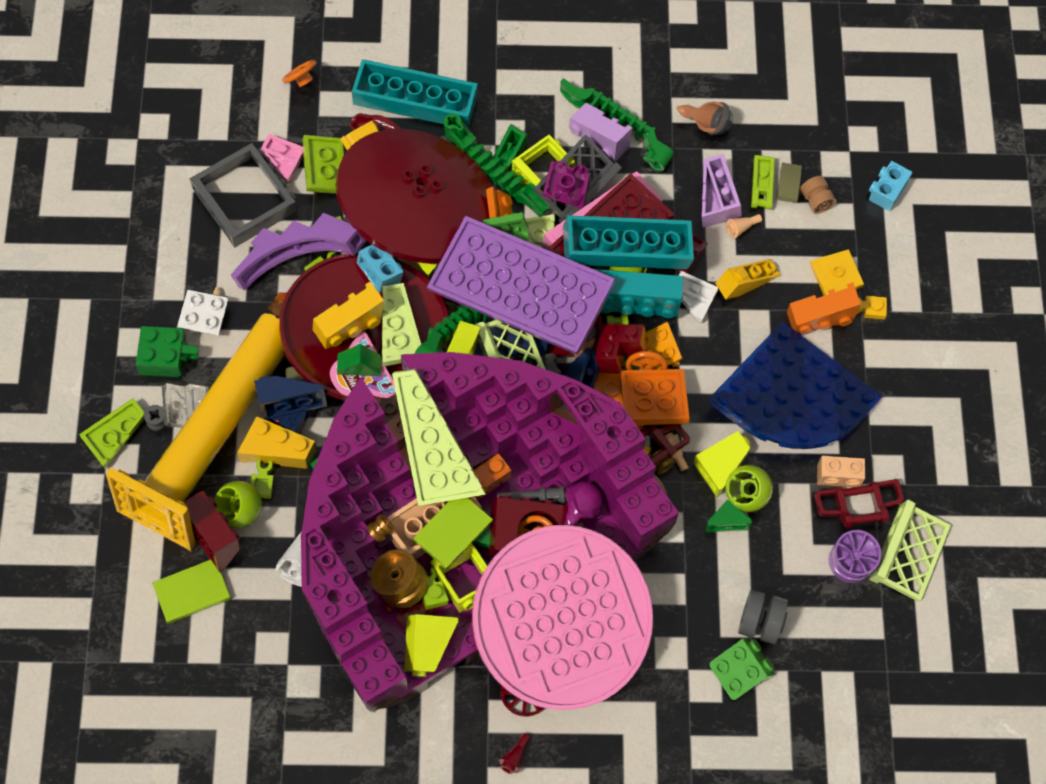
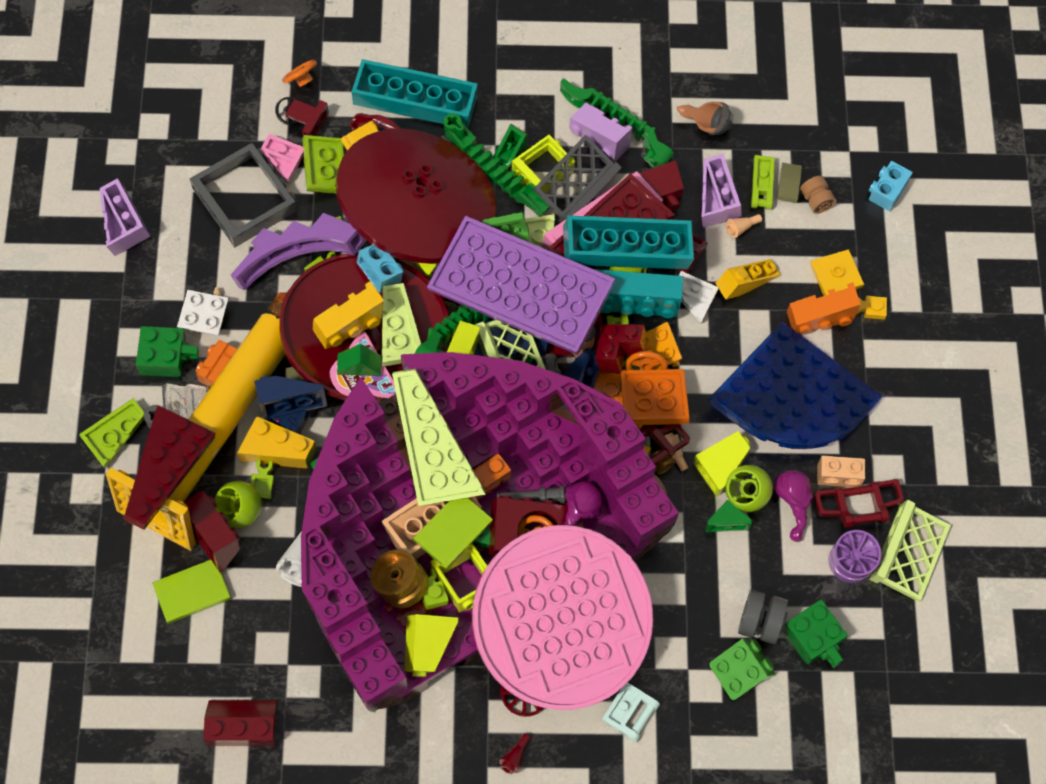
pearl gold wheel [366,514,395,543] -> none
orange plate [486,187,513,218] -> none
magenta slope [543,161,591,209] -> none
none -> lavender wedge [100,178,150,256]
none -> dark red wing [124,405,215,530]
none -> orange brick [196,340,237,387]
none -> dark red slope [203,700,277,746]
none -> dark red piece [275,97,329,136]
none -> light aqua plate [602,682,660,743]
none -> dark red torso [640,160,684,211]
none -> magenta hair [774,470,813,542]
none -> green hinge [783,599,848,668]

